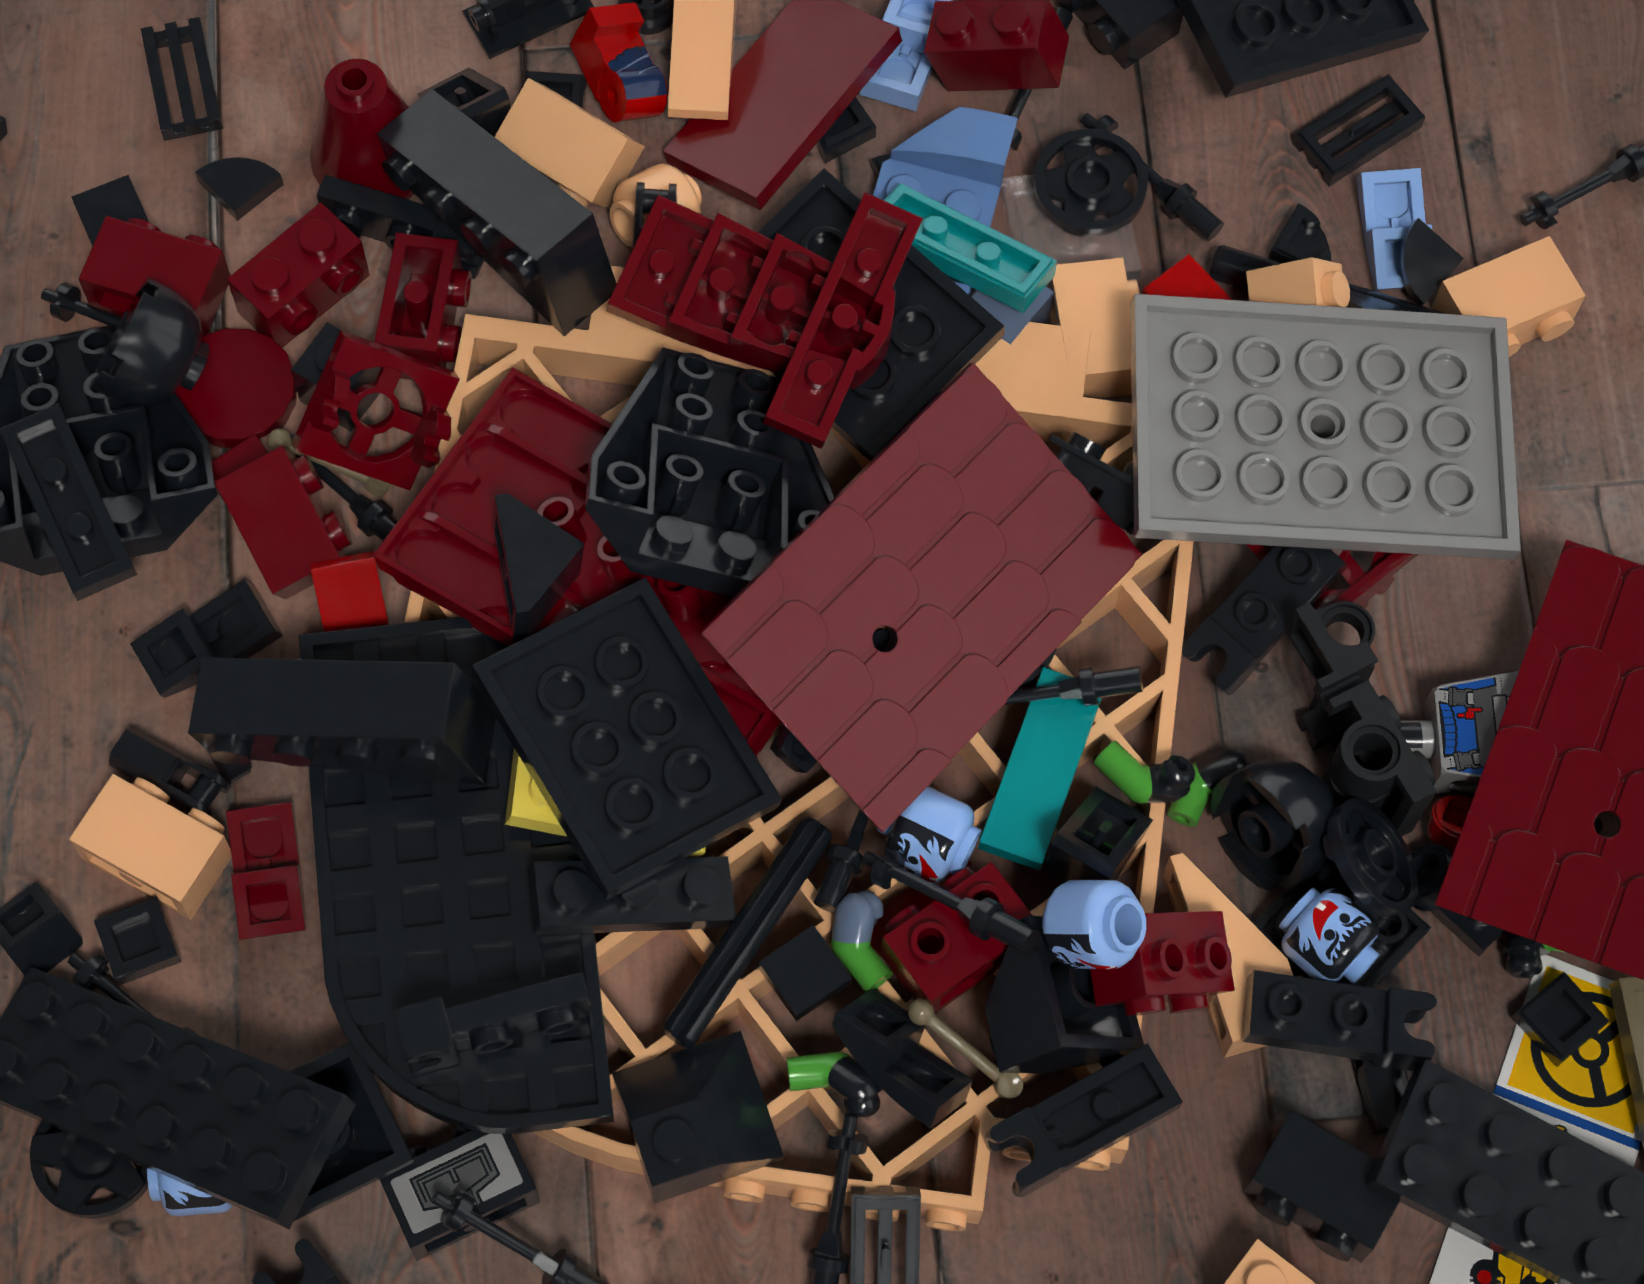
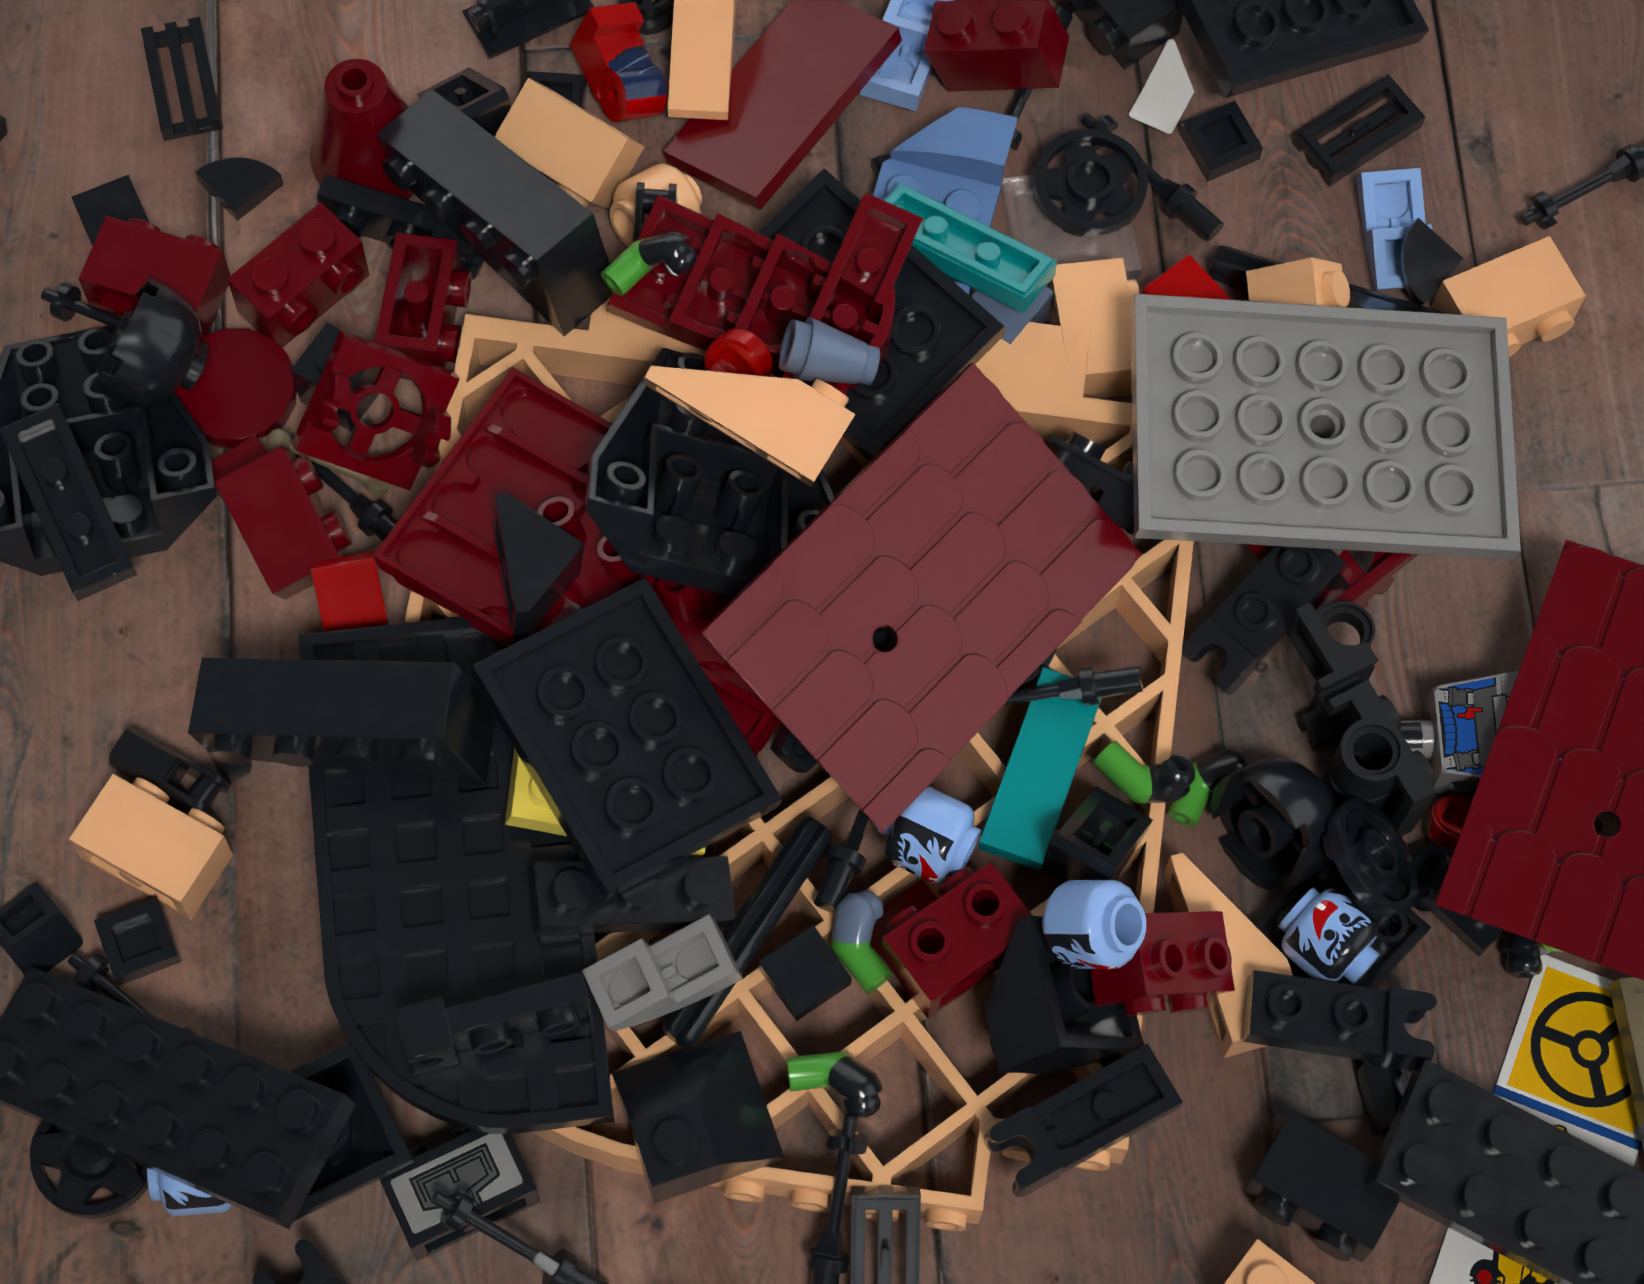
black slope [130,579,283,698] -> none
dark red slope [226,802,307,940] -> none
black tile [817,97,876,164] -> none
black slope [832,989,973,1128] -> none
black piece [862,847,1039,955] -> none
dark tan hinge [908,998,1023,1098] -> none
black tile [1268,203,1331,263] -> none
black tile [1511,972,1609,1067] -> none
none -> light grey slope [582,914,743,1032]
none -> arm [601,230,697,296]
none -> light nougat slope [644,366,855,487]
none -> red tile [705,329,772,377]
none -> sand blue cone [779,317,880,385]
none -> white sticker [1129,39,1194,134]
none -> black tile [1180,100,1263,182]

